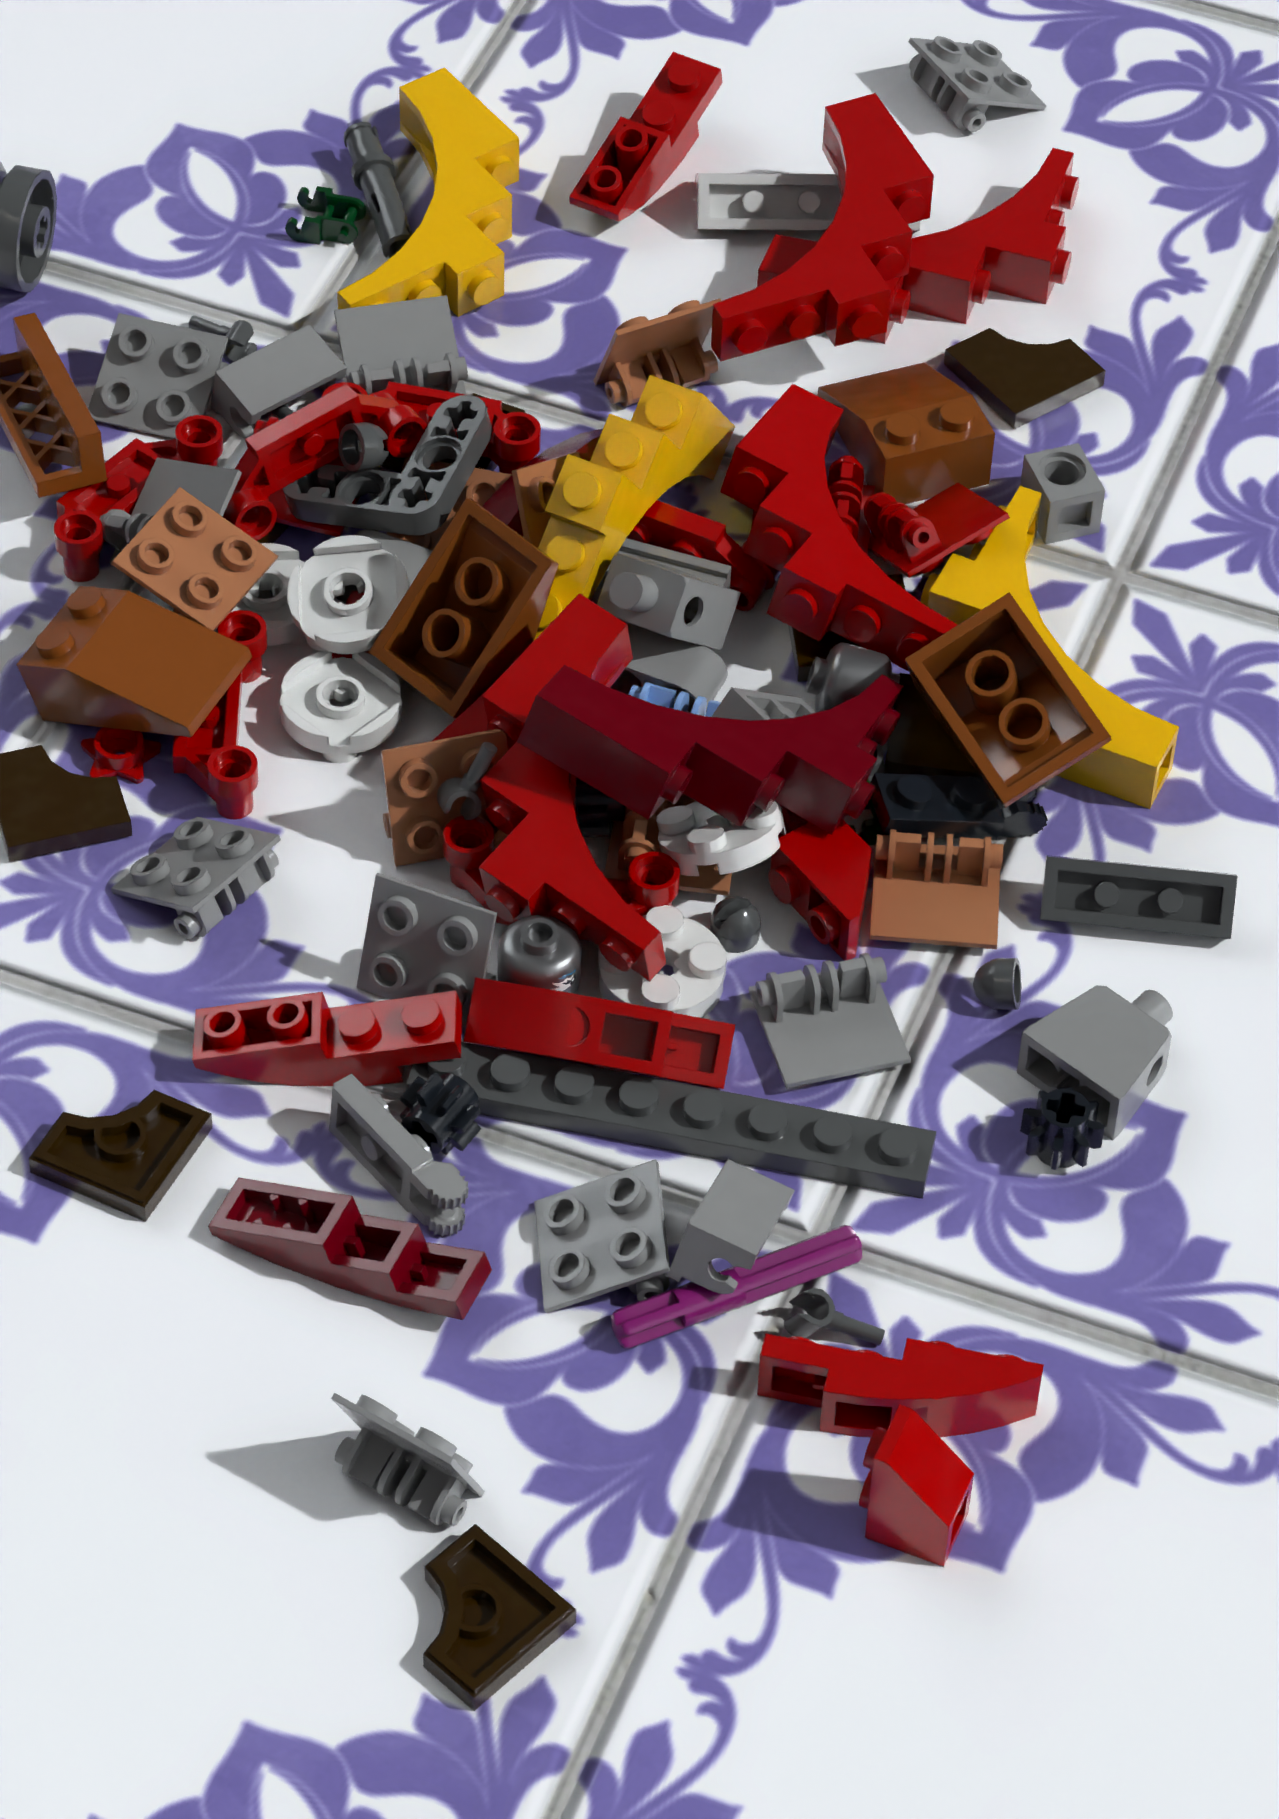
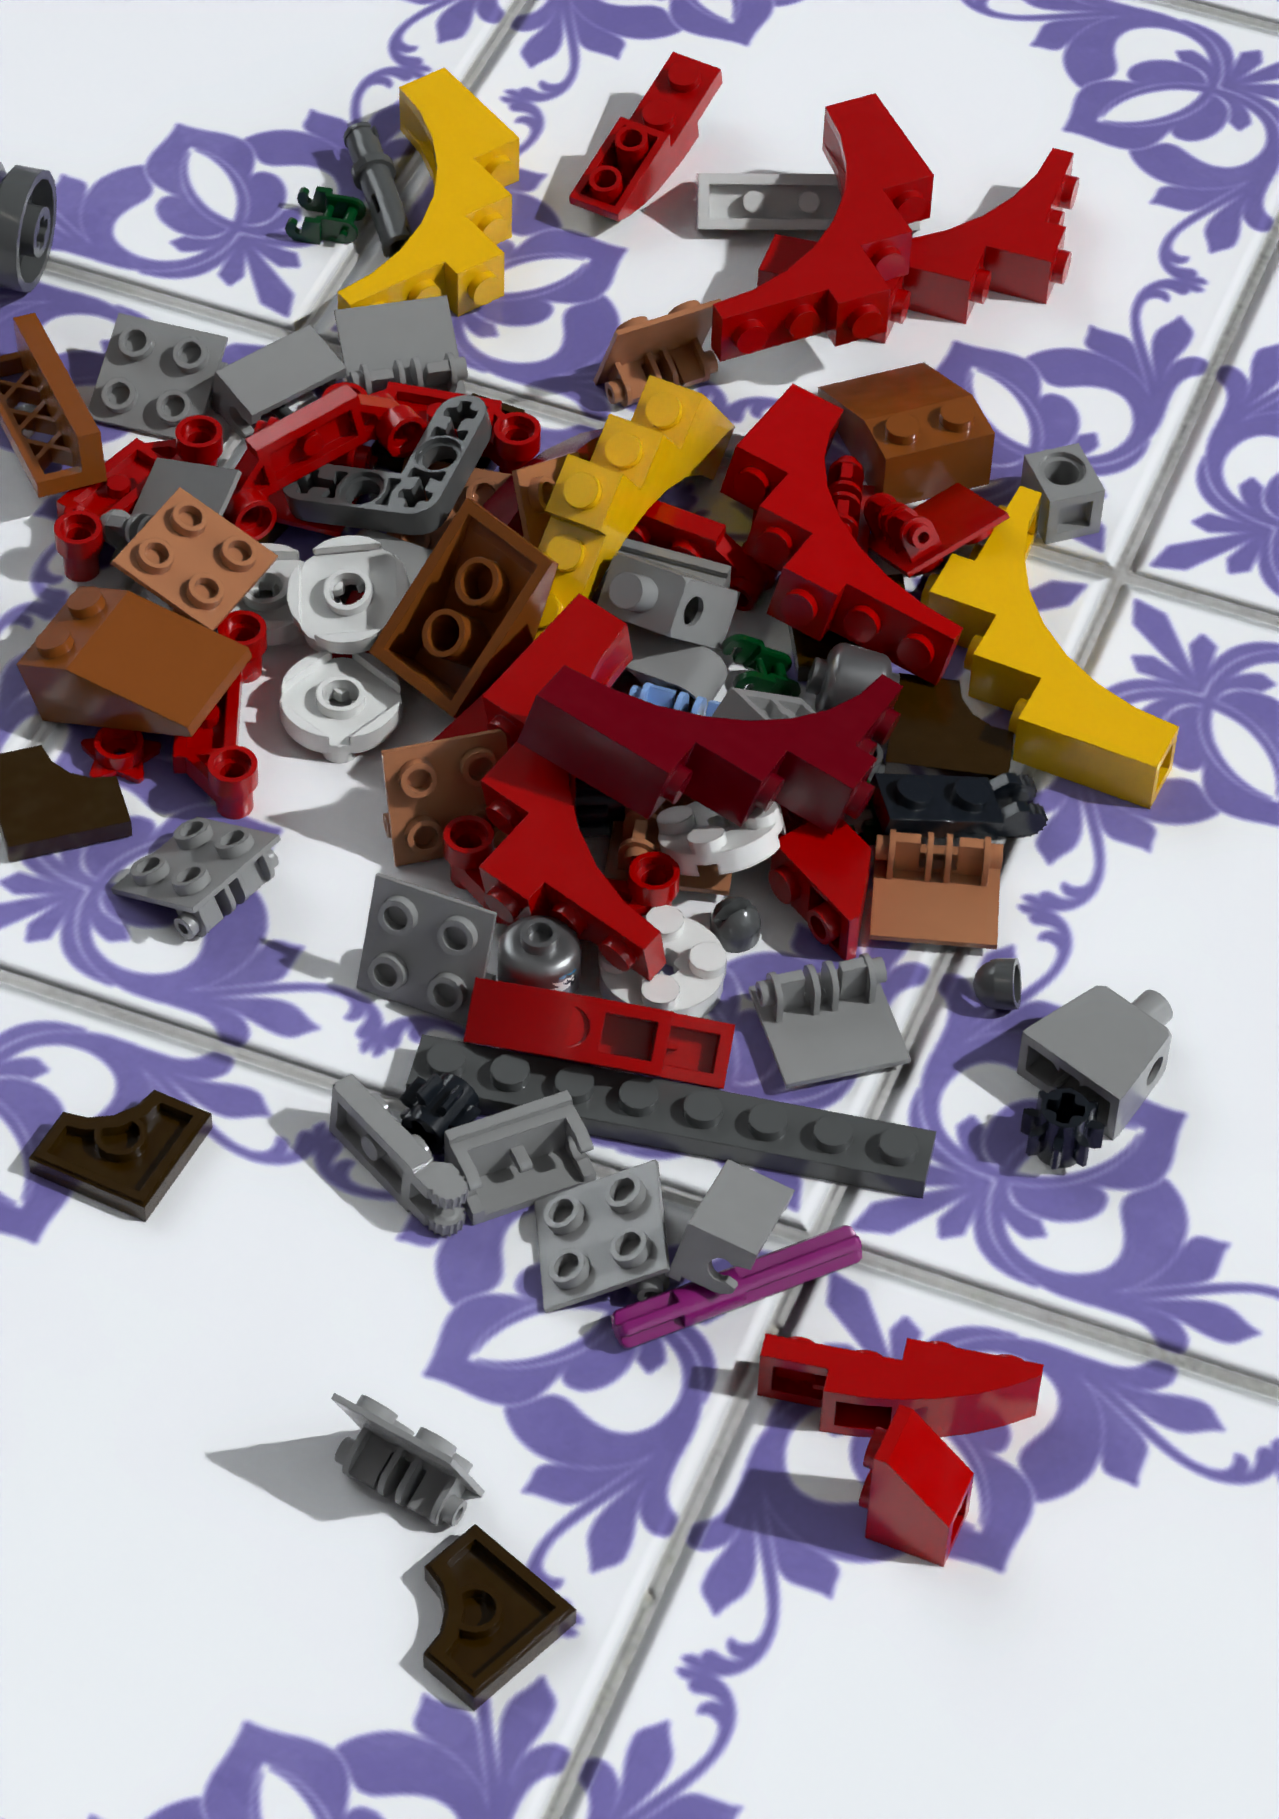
dark grey hand [189,316,257,364] -> none
red slope [192,990,462,1086] -> none
dark red slope [208,1177,492,1320] -> none
dark grey hinge [338,422,389,471] -> none
dark grey hand [437,742,497,820] -> none
dark grey hand [784,1288,885,1346] -> none
dark orange slope [905,592,1112,808] -> none
light grey hinge [908,36,1046,132] -> none
dark brown tile [944,328,1106,429] -> none
dark grey plate [1040,855,1238,939] -> none
none -> light grey hinge [444,1090,596,1226]
none -> dark green piece [721,634,801,697]

